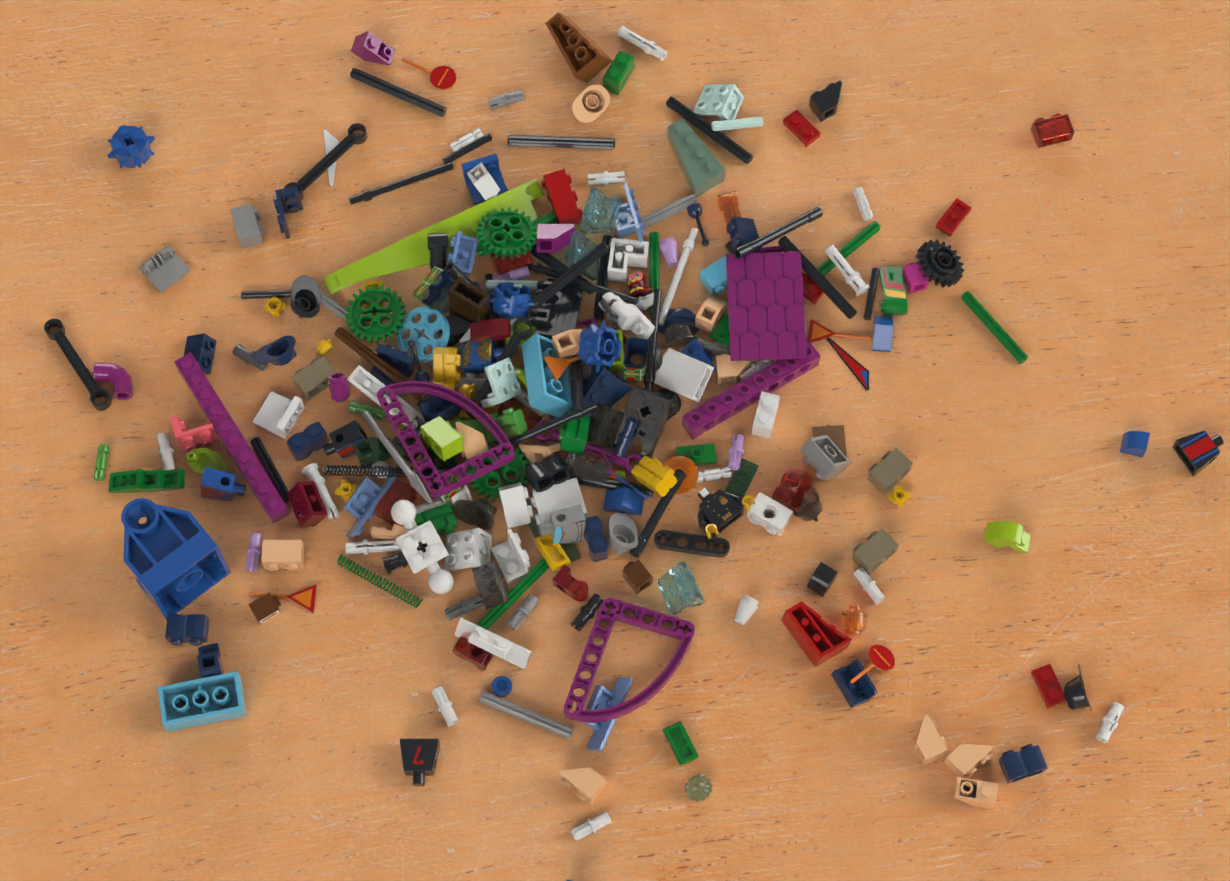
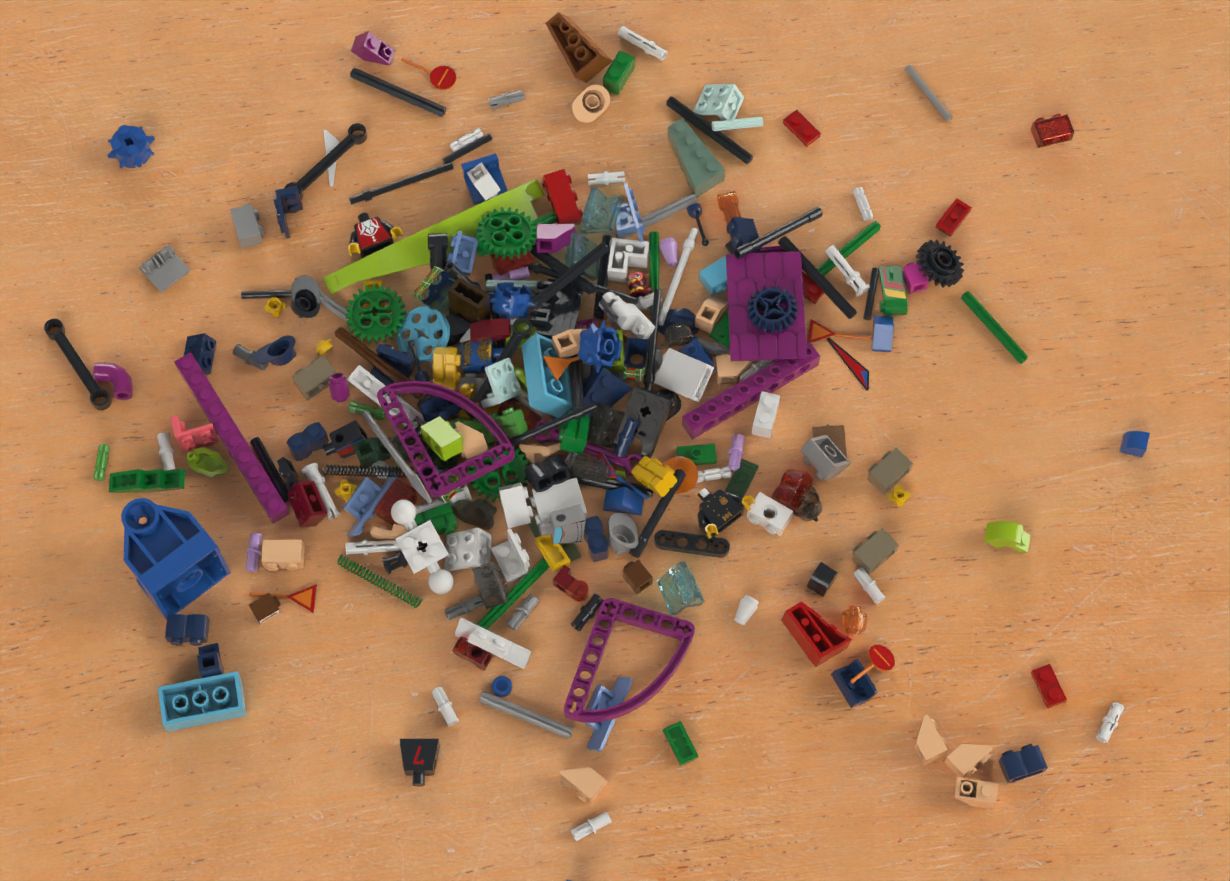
blue torso [201,467,247,502] -> none
white bracket [253,392,305,439] -> none
axle [508,135,615,149] -> none
olive piece [685,774,712,802] -> none
black slope [809,81,842,122] -> none
black piece [1064,664,1092,711] -> none
torso [1172,431,1224,477] -> none
none -> black plate [277,457,301,491]
none -> torso [348,213,404,259]
none -> dark blue gear [747,285,798,335]
none -> light grey bar [905,65,953,122]

